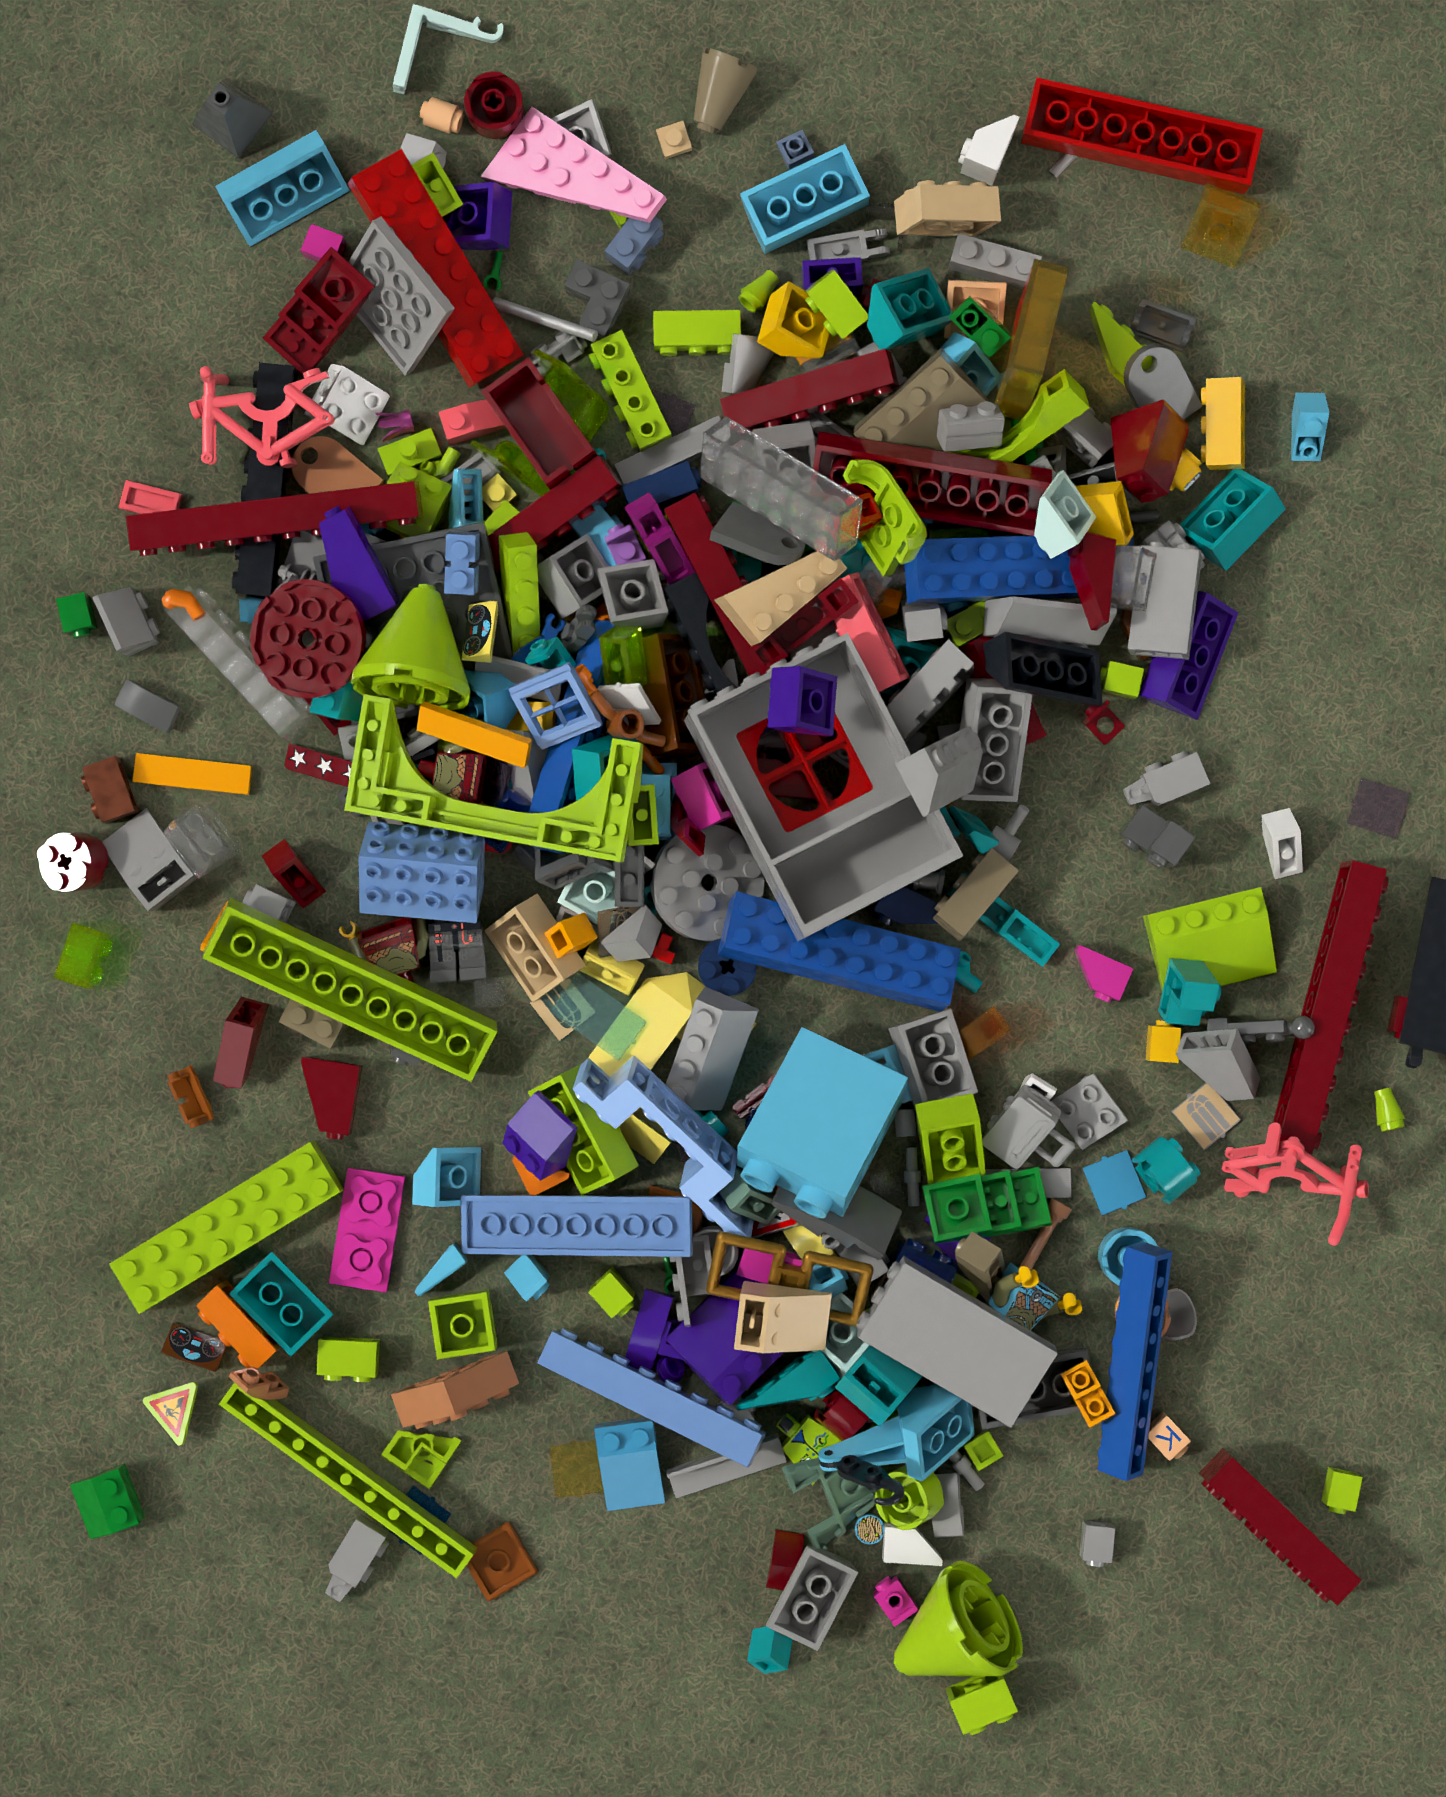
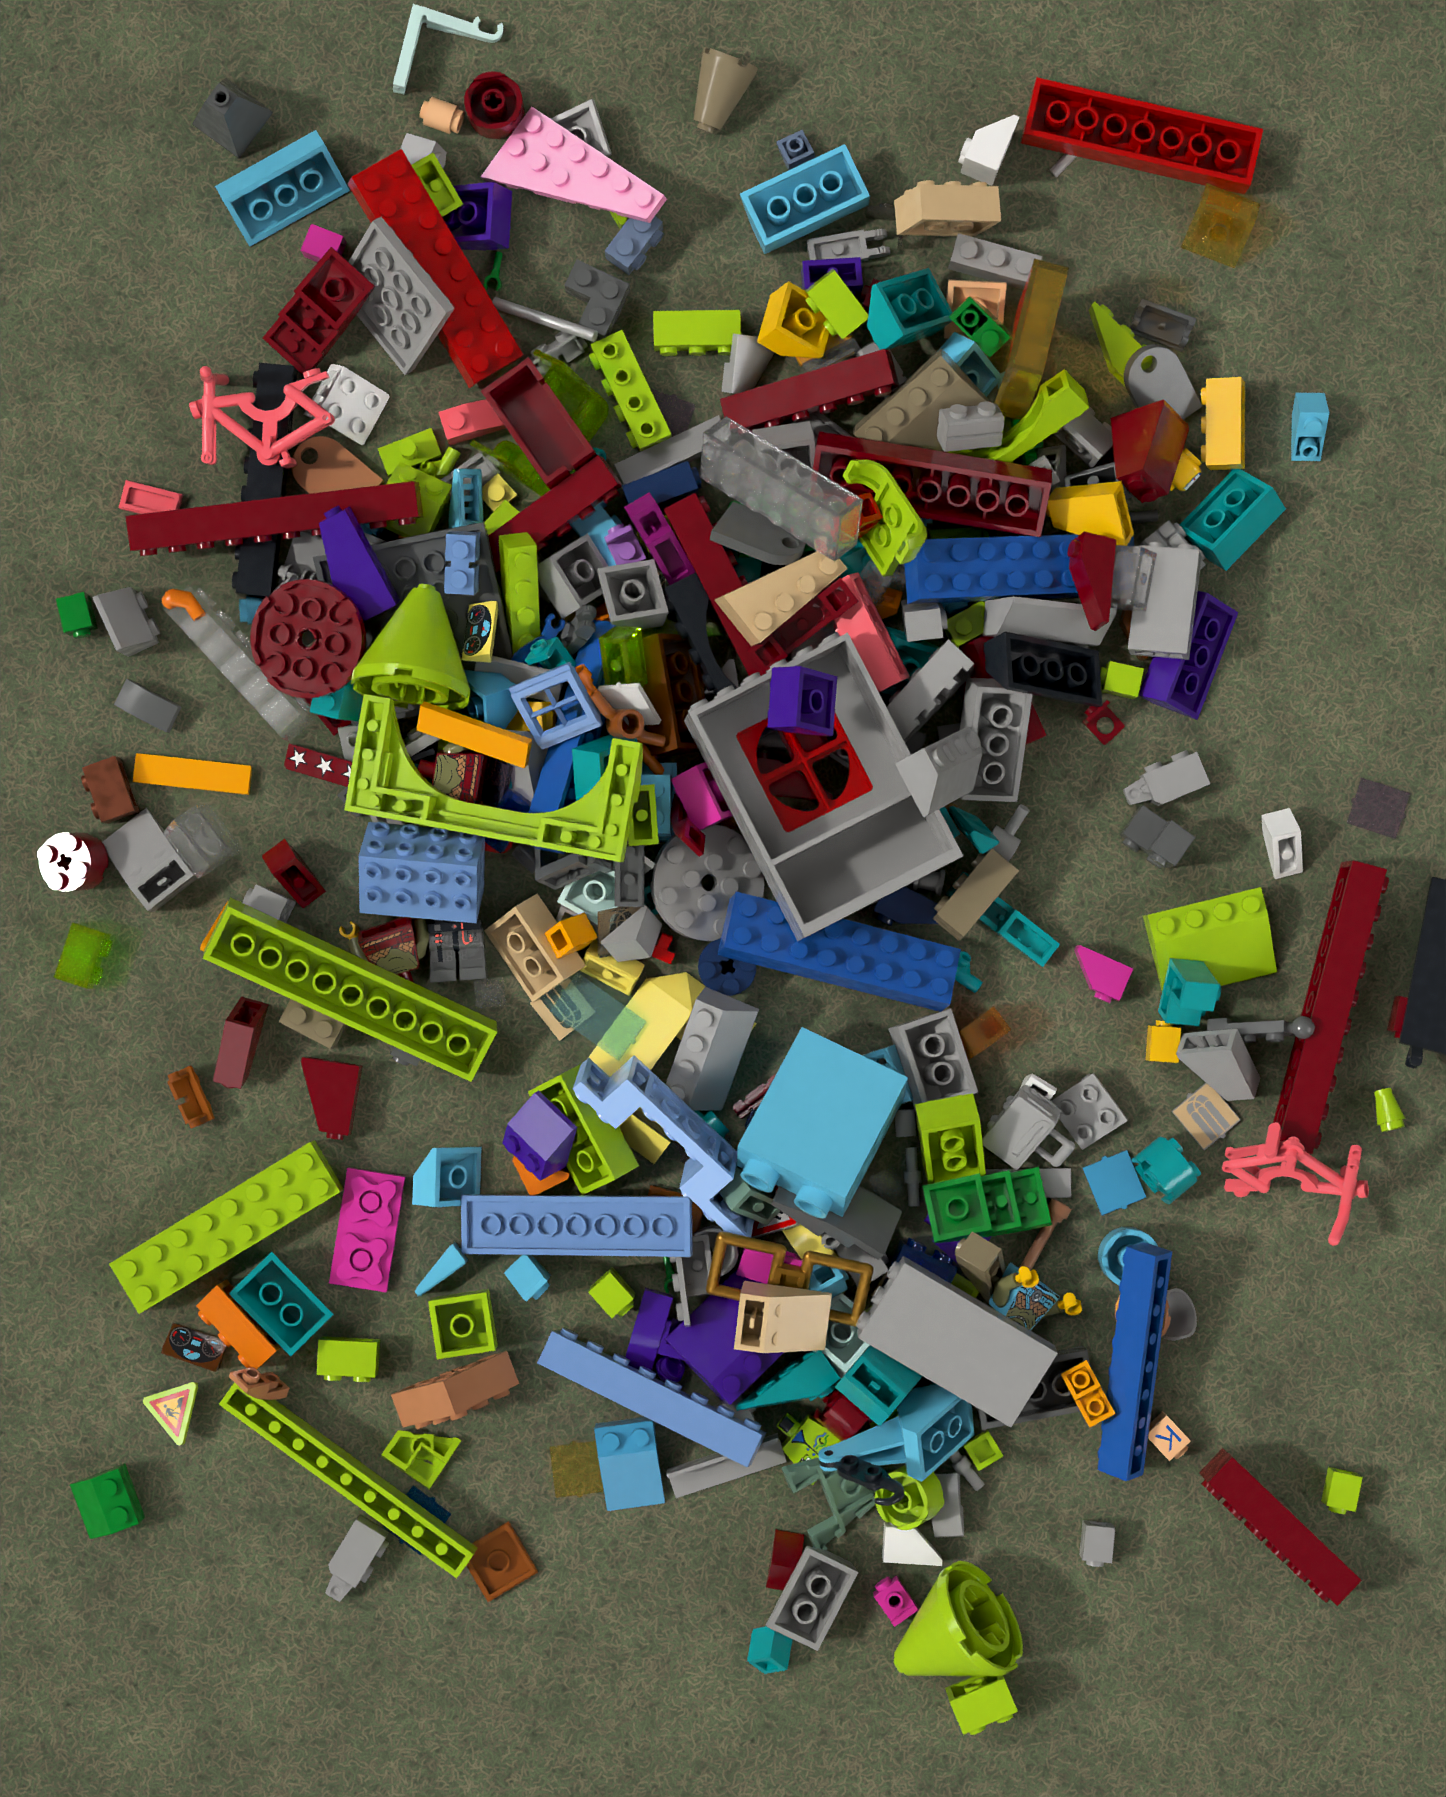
flat silver piece [375,410,421,442] -> none
tan plate [656,121,692,159] -> none
lime cone [738,270,780,313] -> none
tile [855,1513,884,1544] -> none
light aqua slope [1034,470,1096,559] -> none

